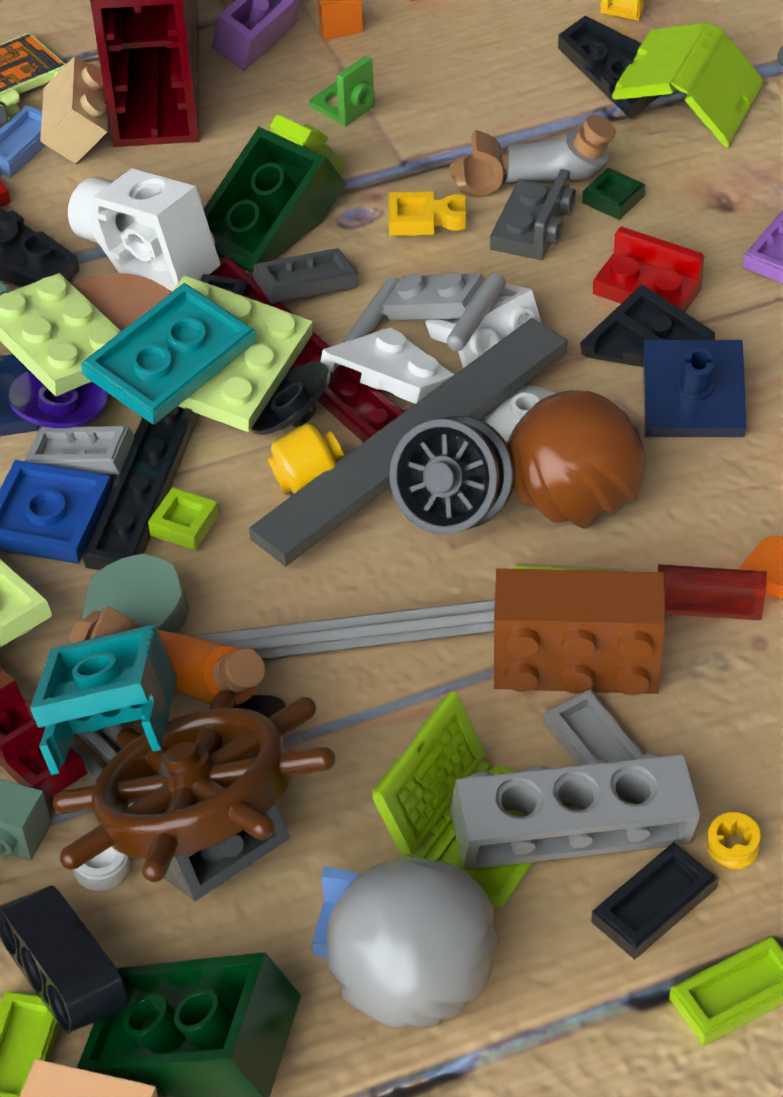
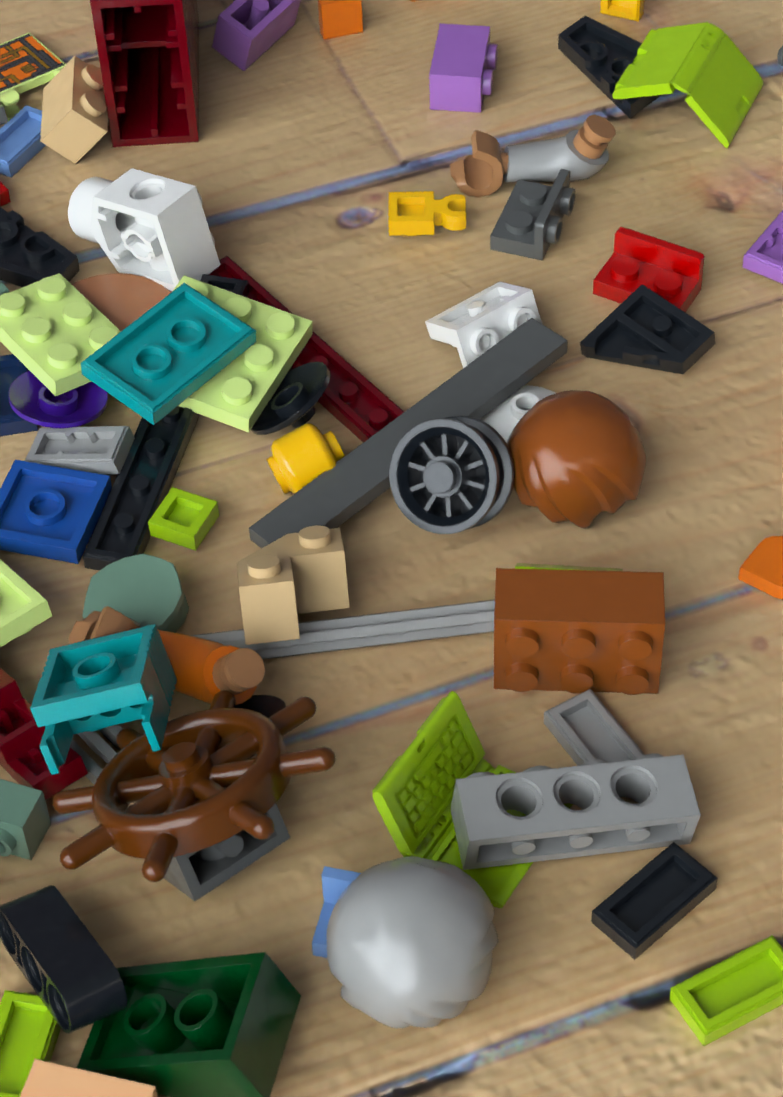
white tile [73,847,131,891] -> none
dark green slope [203,126,346,273] -> none
dark grey plate [253,248,358,304] -> none
lime plate [269,114,346,175] -> none
bright green bracket [309,56,375,126] -> none
white wing [320,327,454,404] -> none
light grey plate [343,272,506,351] -> none
dark green tile [582,168,645,220] -> none
dark blue tile [643,340,746,437] -> none
clear red tile [657,564,767,620] -> none
yellow bush [707,812,761,869] -> none
none -> tan brick [237,525,350,645]
none -> medium lavender brick [429,24,498,113]

